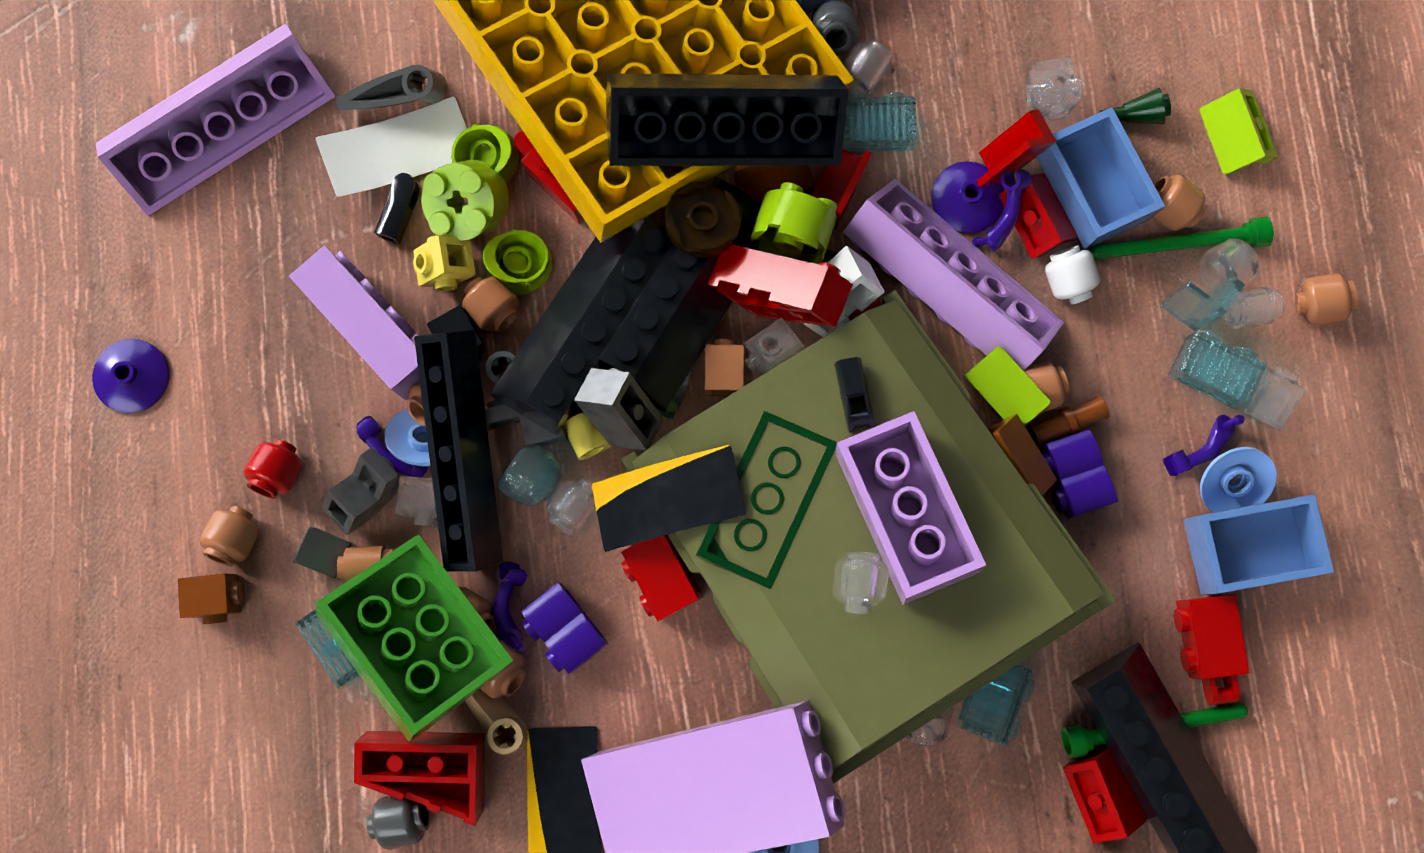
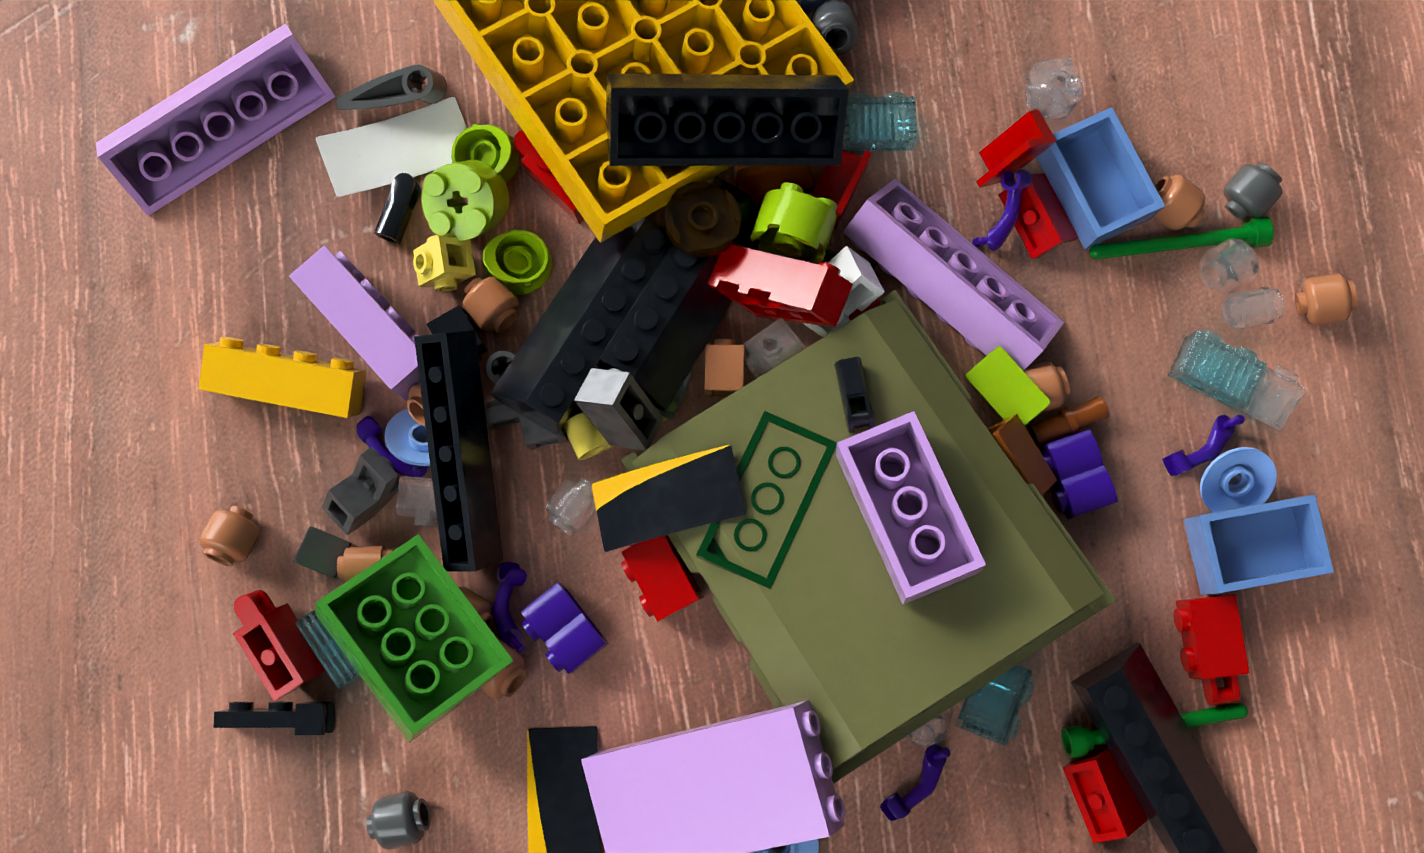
dark purple dish [92,339,169,413] -> none
dark orange brick [178,573,245,624] -> none
red head [243,439,303,499] -> none
red wedge [354,731,485,826] -> none
tan piece [465,689,528,755] -> none
clear light blue hair [497,444,562,506] -> none
clear head [832,551,889,614] -> none
clear head [843,39,895,98] -> none
dark purple dish [931,162,1004,234] -> none
white head [1045,245,1101,304] -> none
dark green cone [1099,88,1171,125] -> none
clear light blue panel [1160,276,1246,332] -> none
lime panel [1199,88,1279,175] -> none
none -> yellow brick [198,337,367,418]
none -> black plate [213,701,335,735]
none -> red brick [233,590,328,701]
none -> dark purple piece [880,744,950,821]
none -> dark grey head [1223,162,1282,220]

